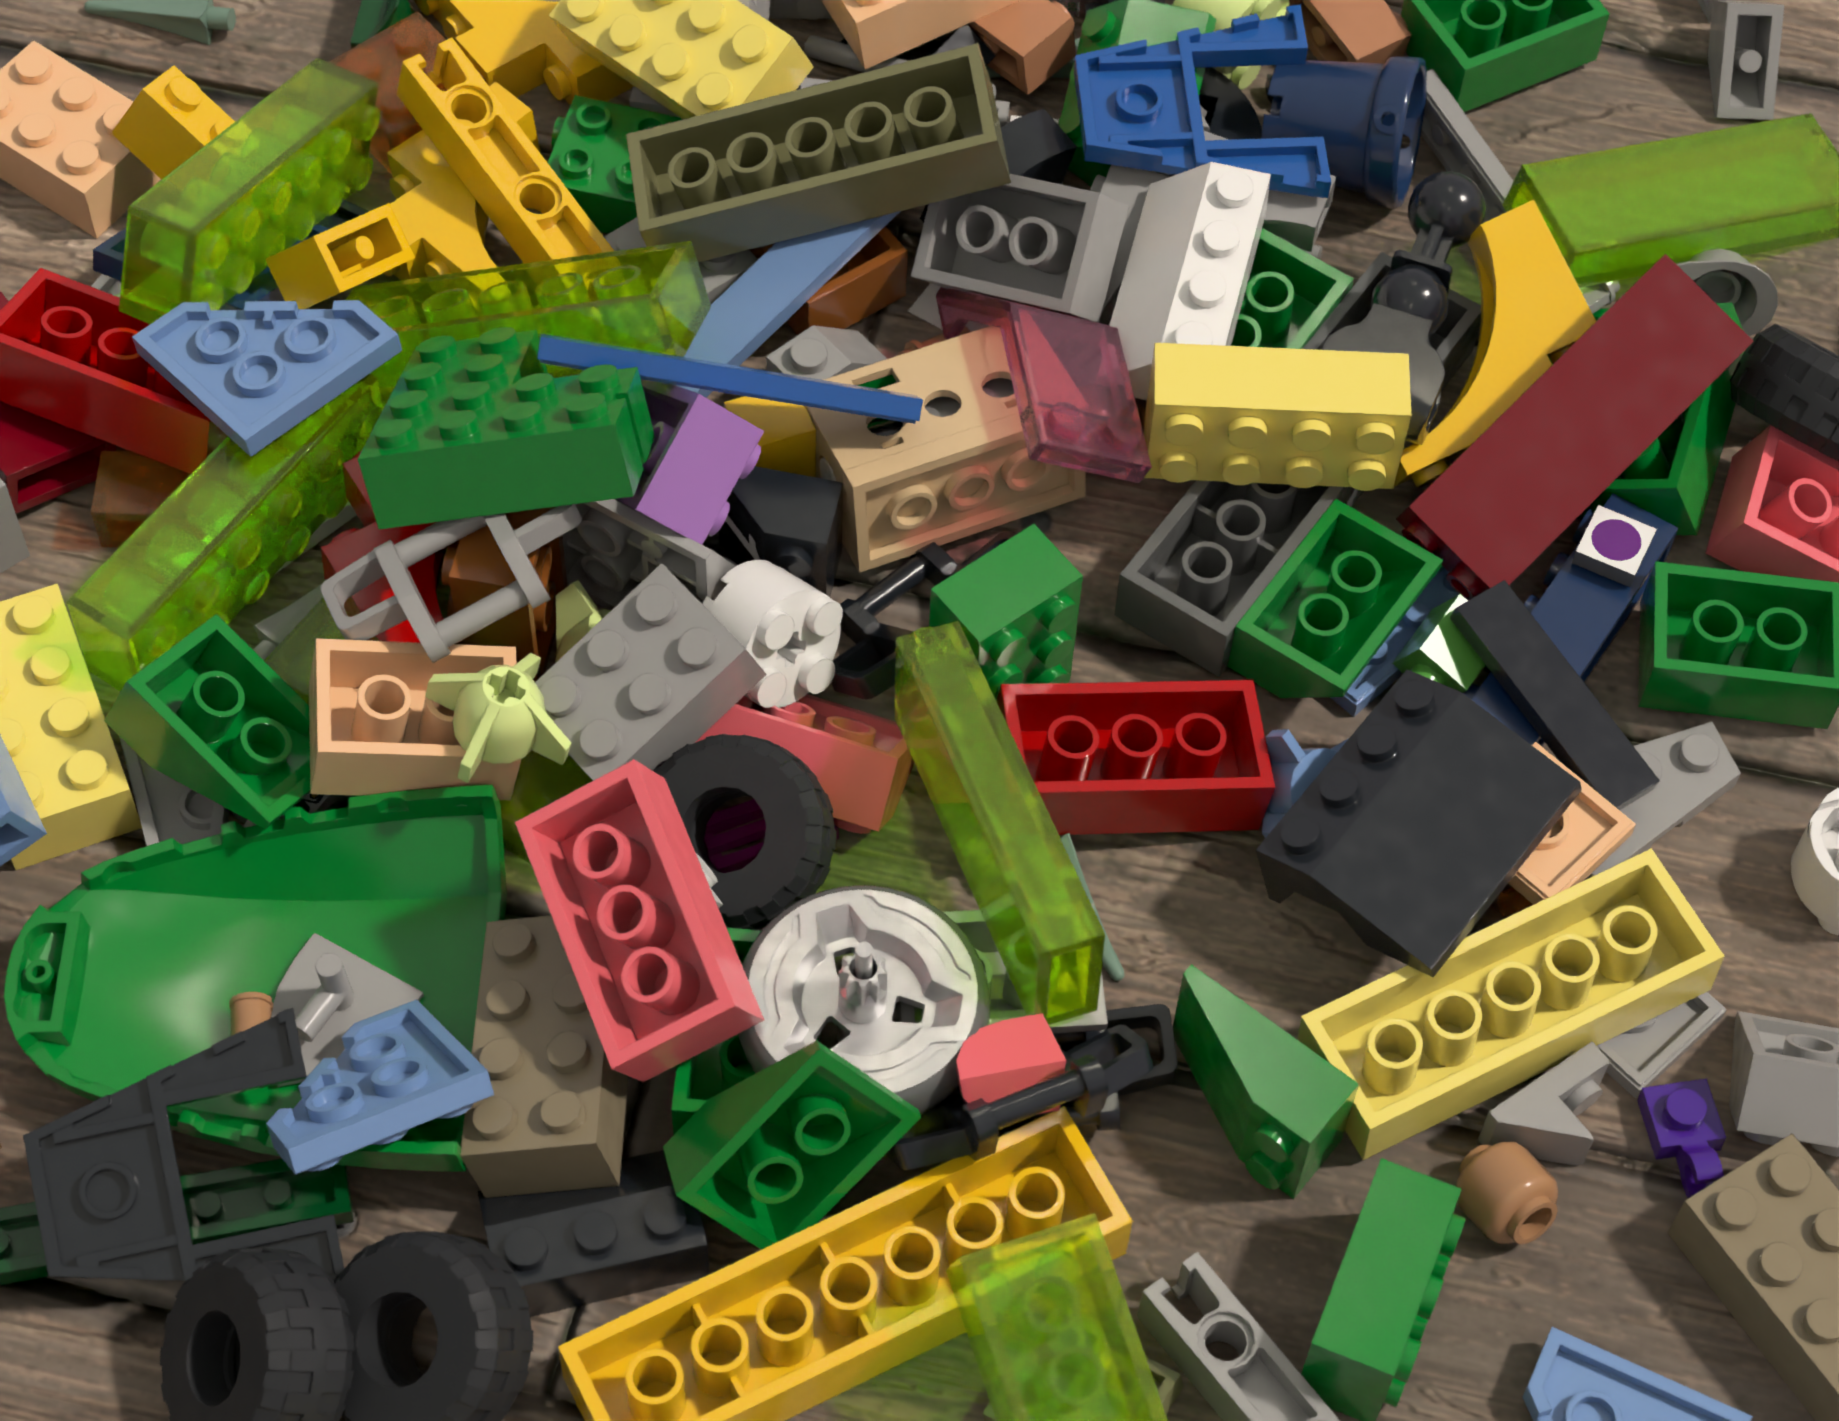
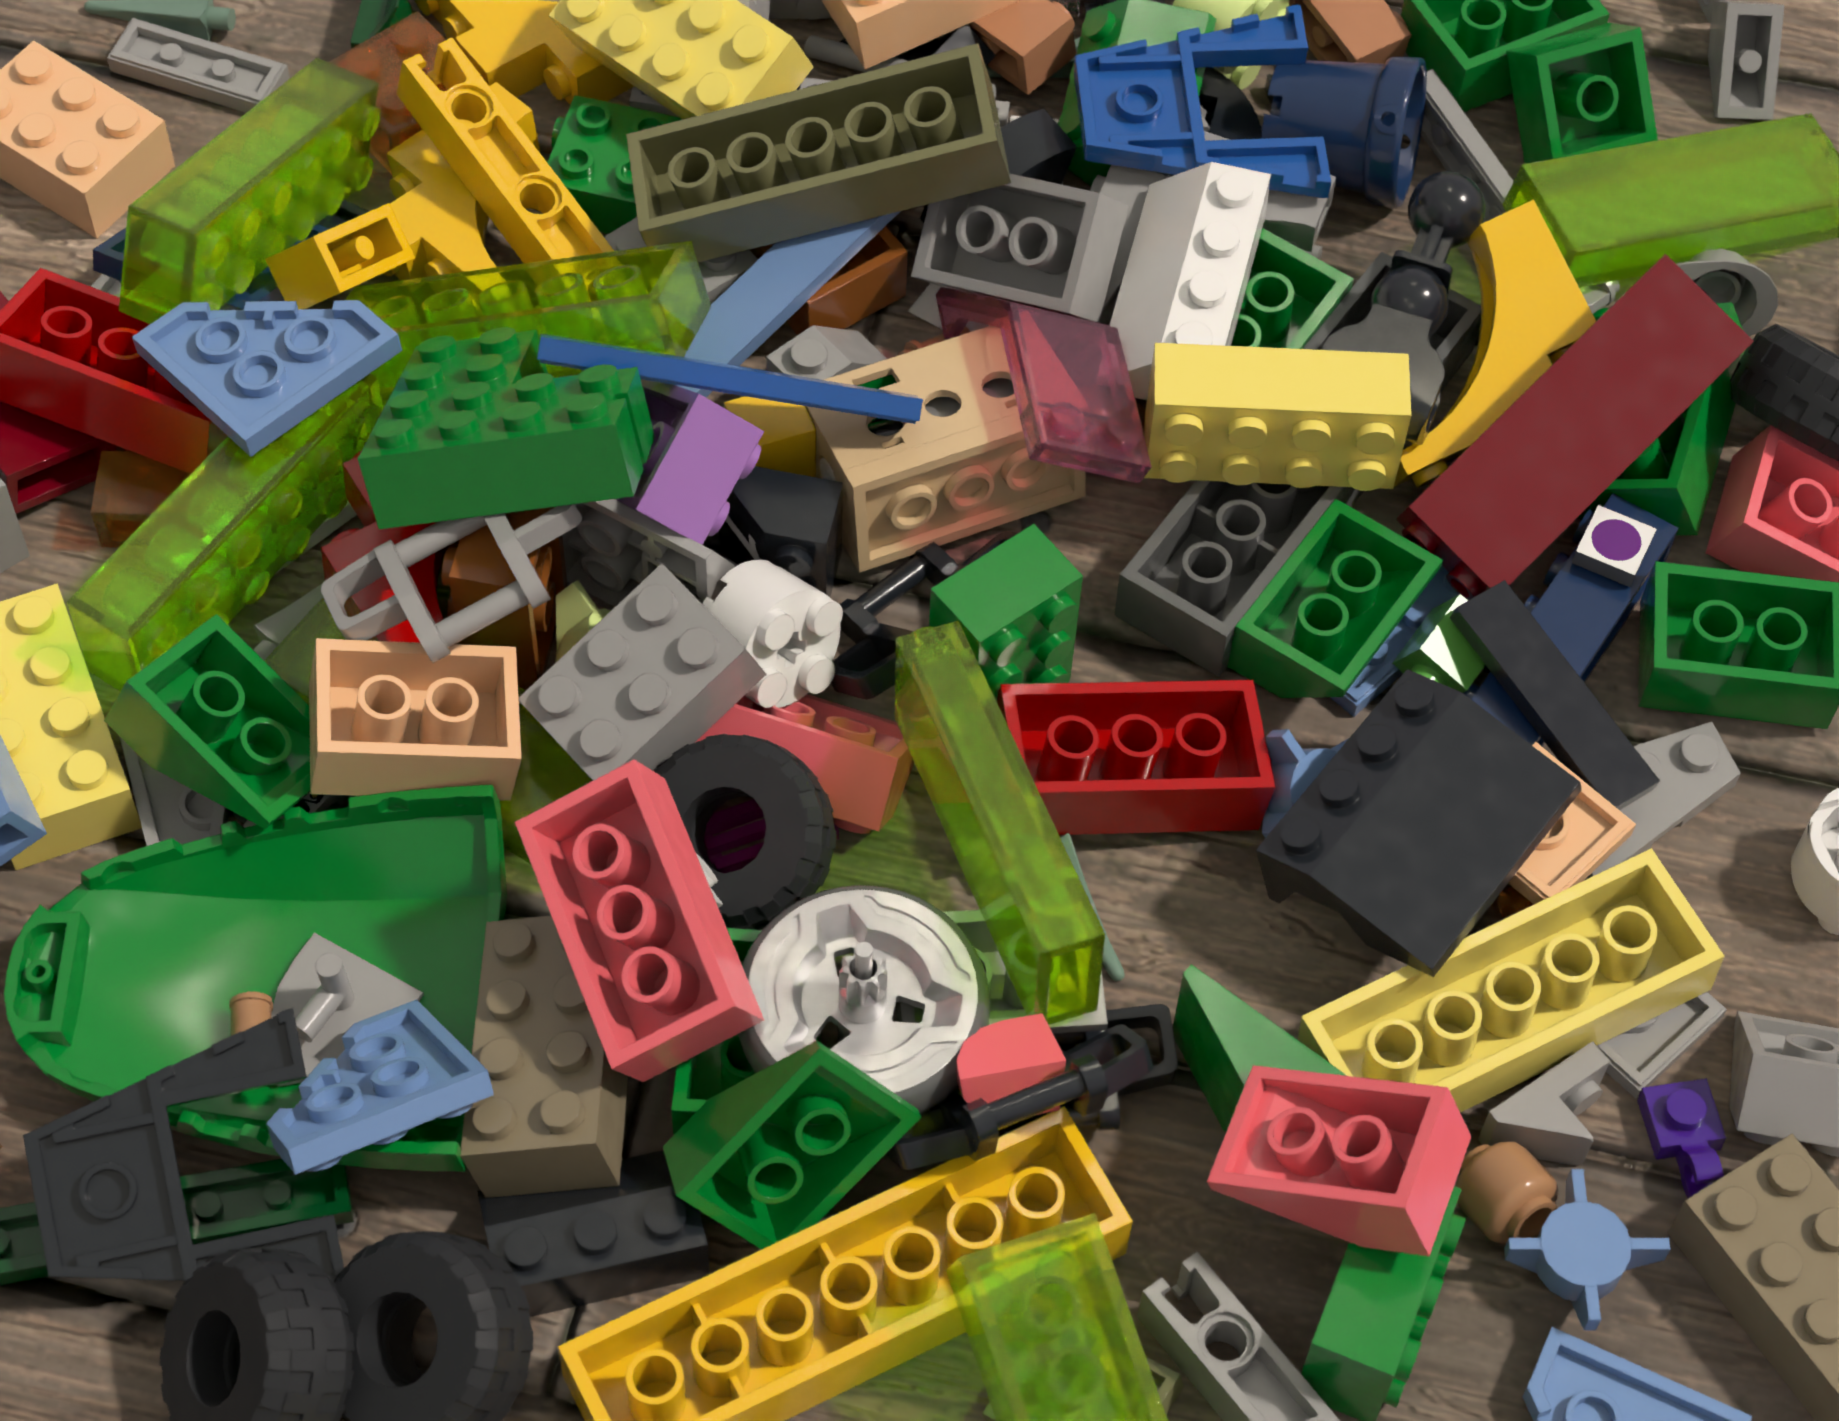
yellow brick [111,66,263,216] -> none
yellowish green piece [425,653,571,783] -> none
none -> light grey tile [107,18,290,119]
none -> coral slope [1207,1065,1471,1256]
none -> medium blue piece [1504,1169,1670,1330]
none -> green brick [1506,23,1658,170]

